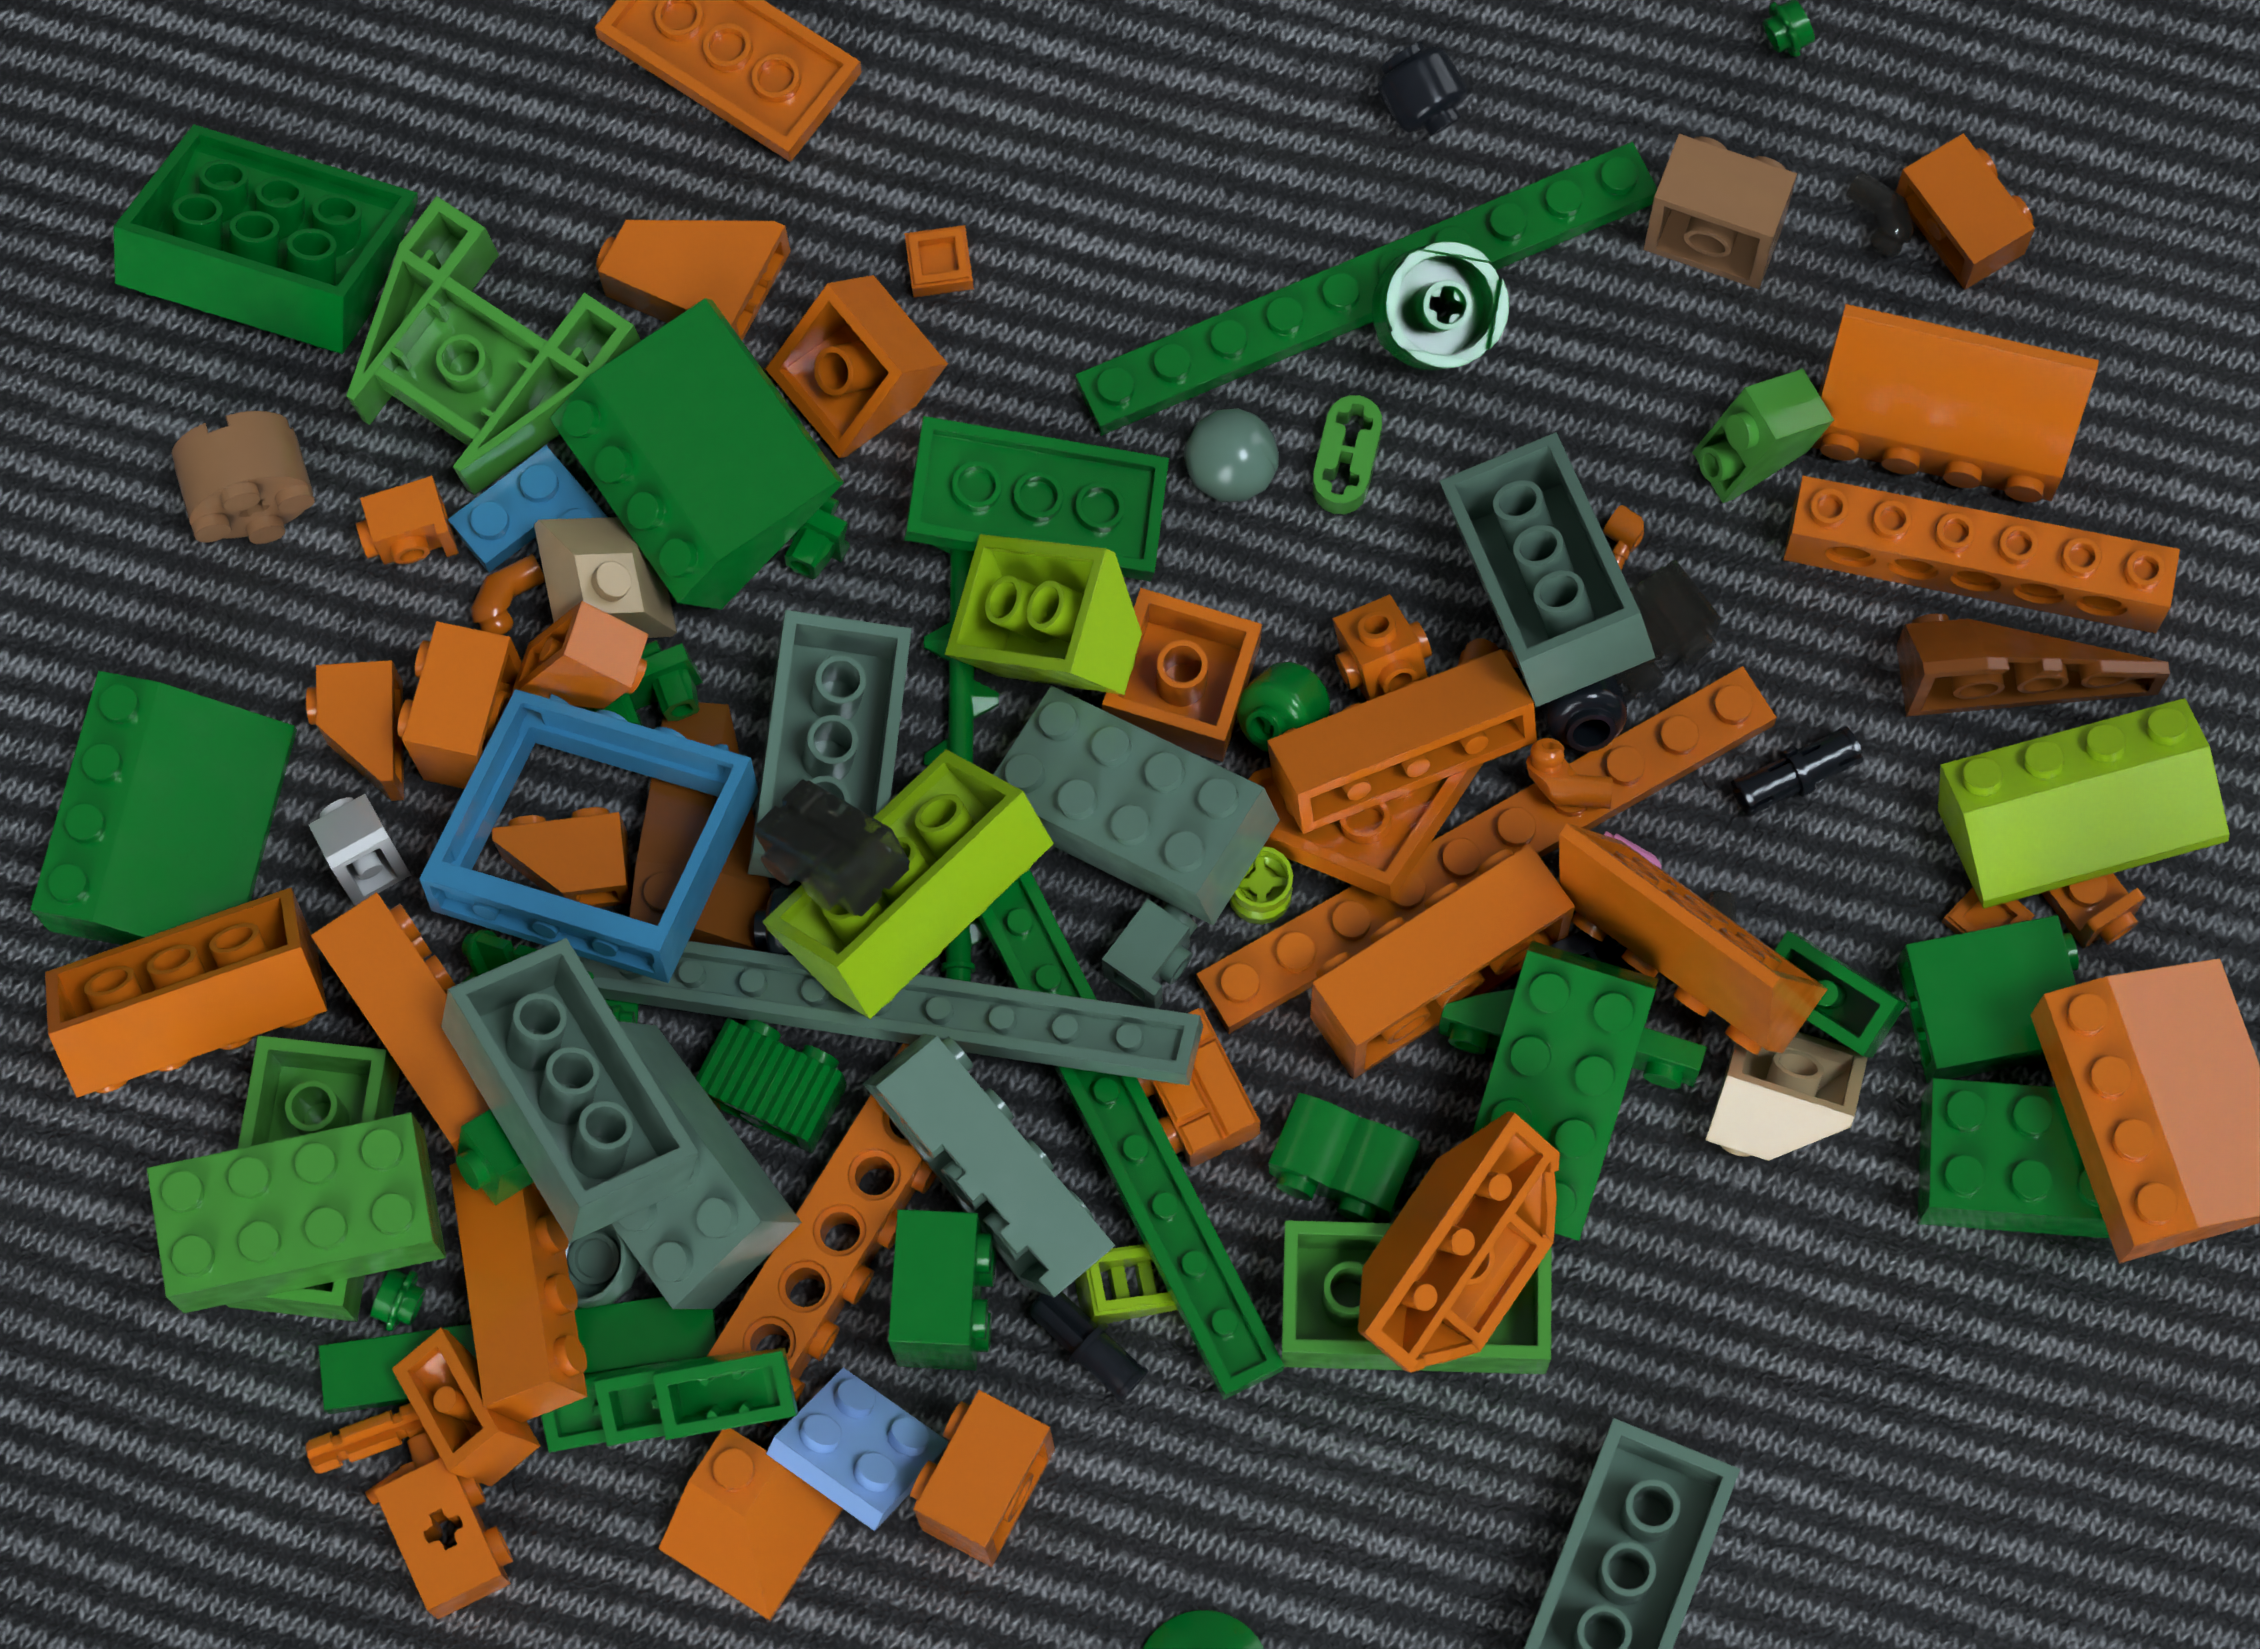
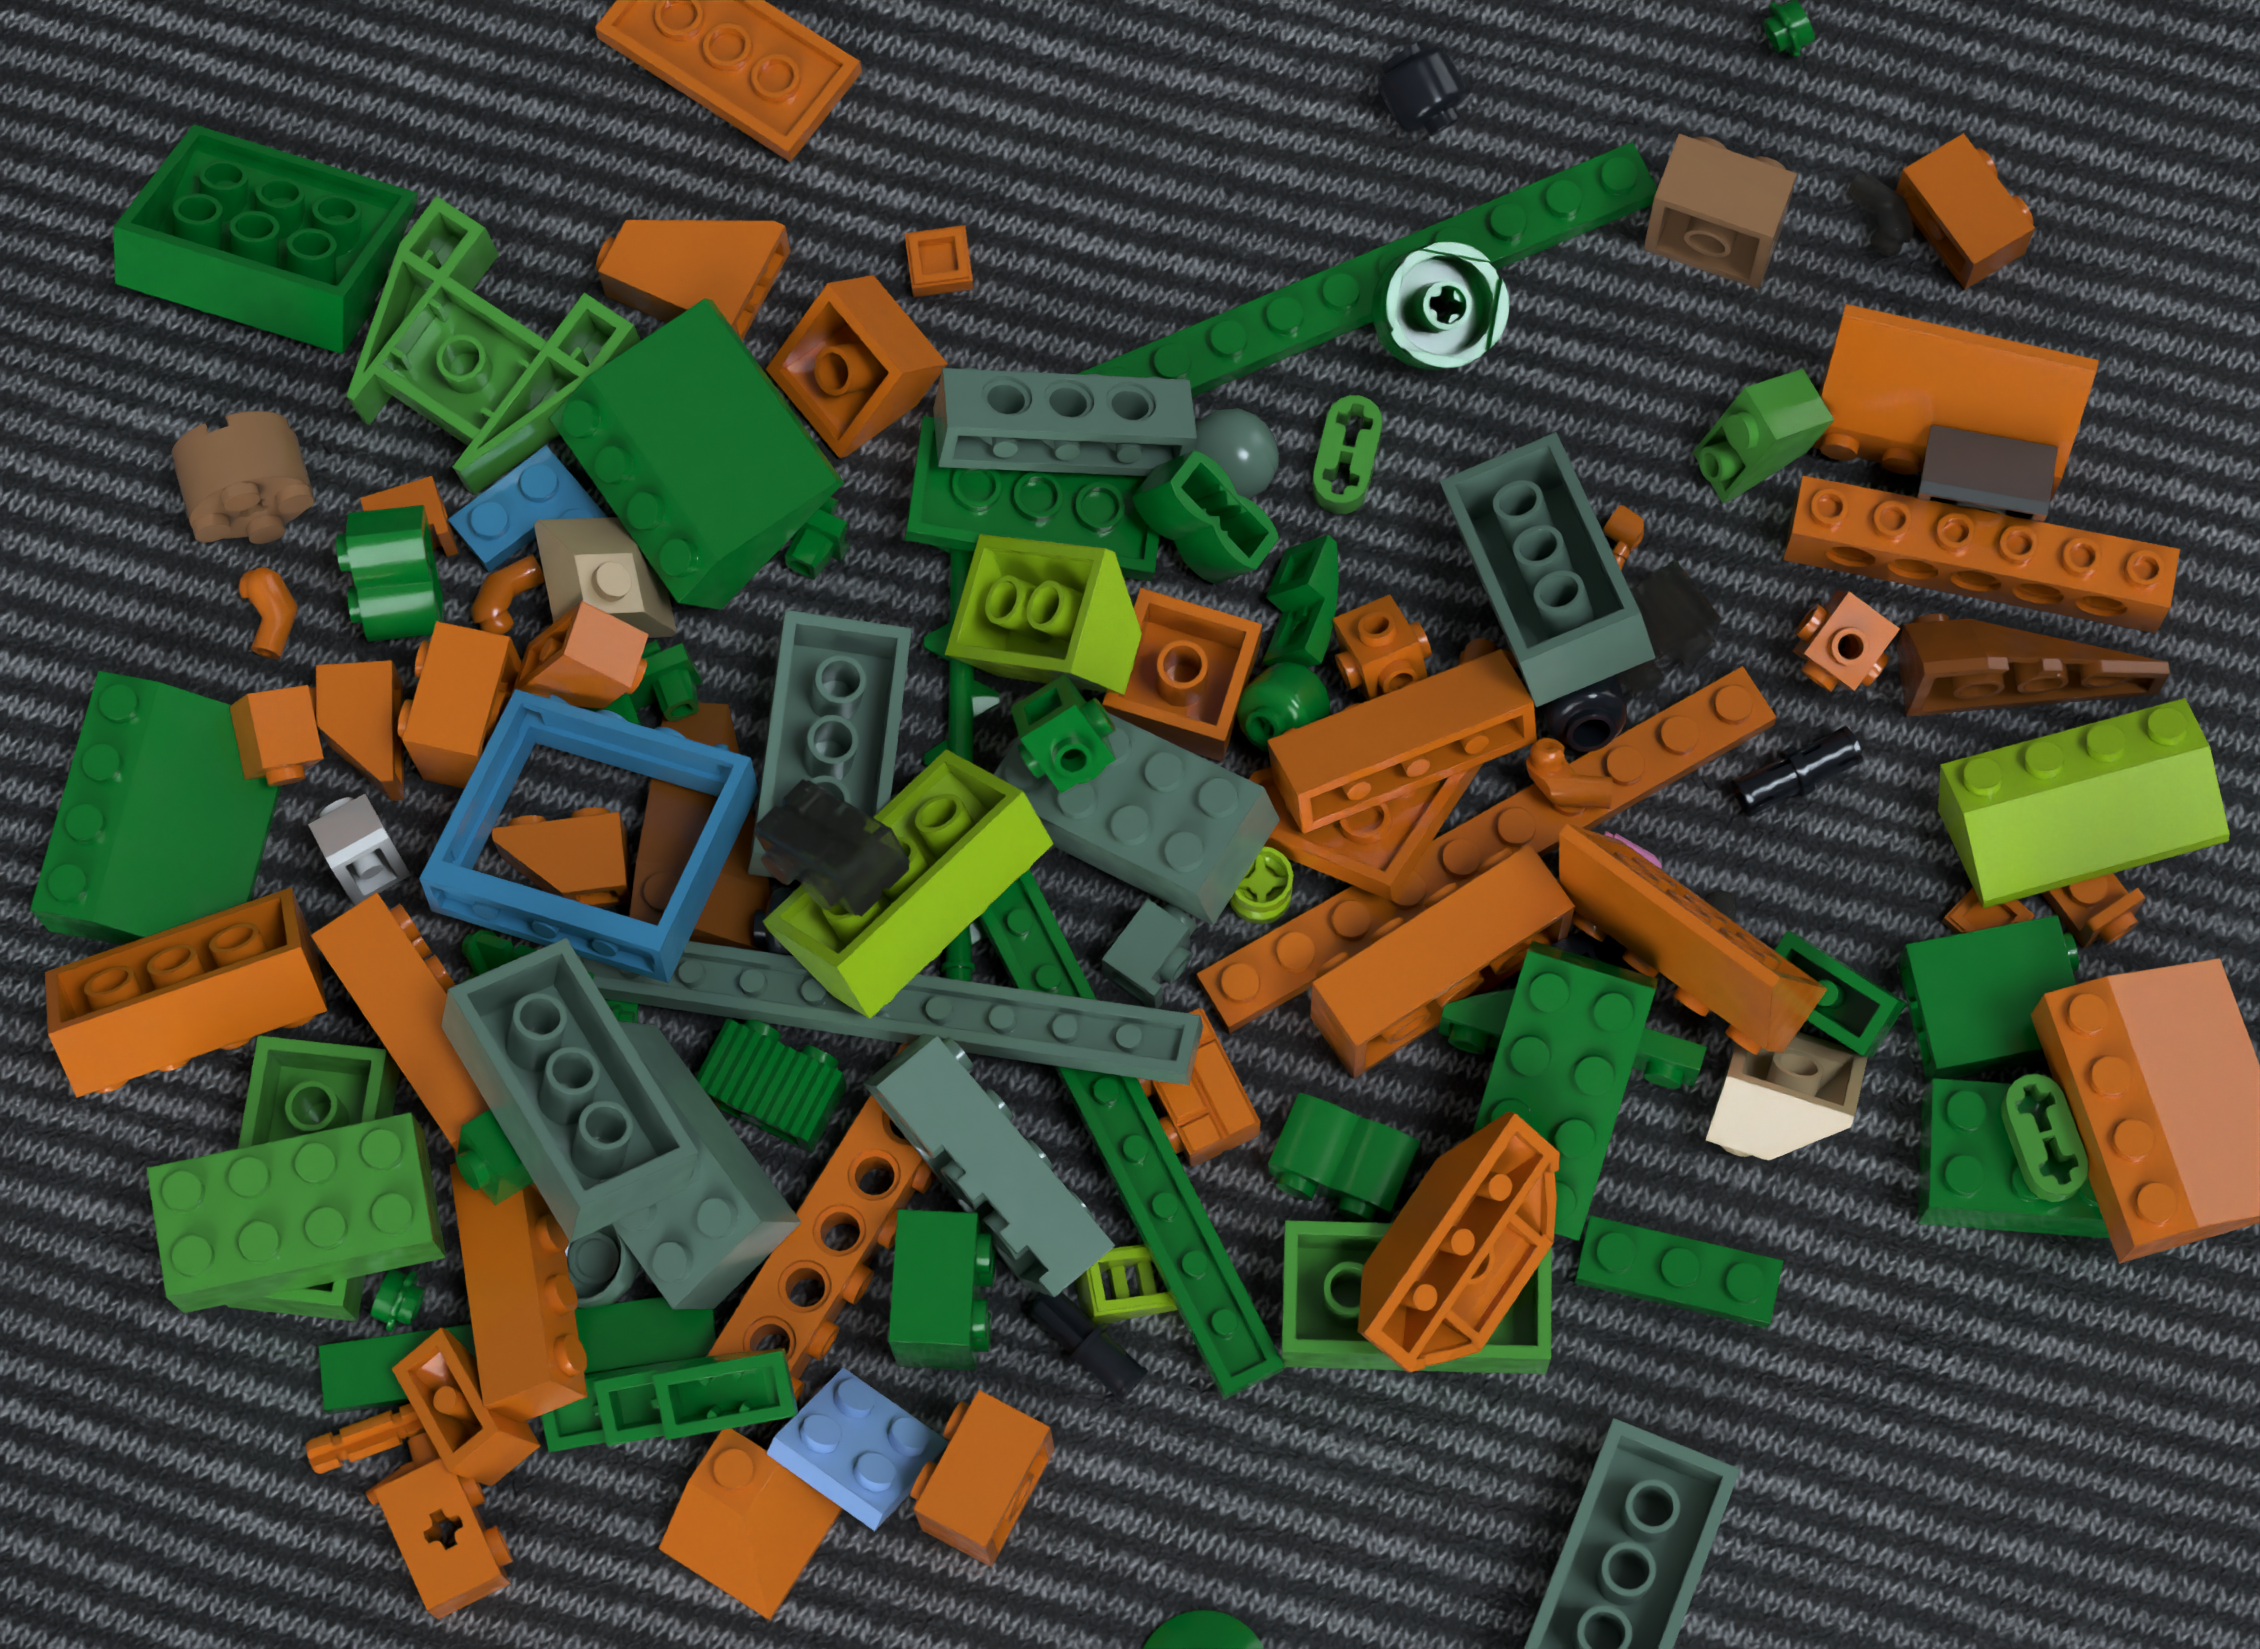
none -> orange brick [229,685,324,787]
none -> orange arm [239,567,298,660]
none -> green brick [336,505,445,642]
none -> sand green brick [933,368,1197,476]
none -> green brick [1010,674,1116,794]
none -> green brick [1132,450,1279,584]
none -> green slope [1263,535,1339,668]
none -> green plate [1574,1215,1783,1329]
none -> orange brick [1792,590,1900,692]
none -> dark grey slope [1916,425,2058,522]
none -> bright green beam [2000,1074,2089,1202]

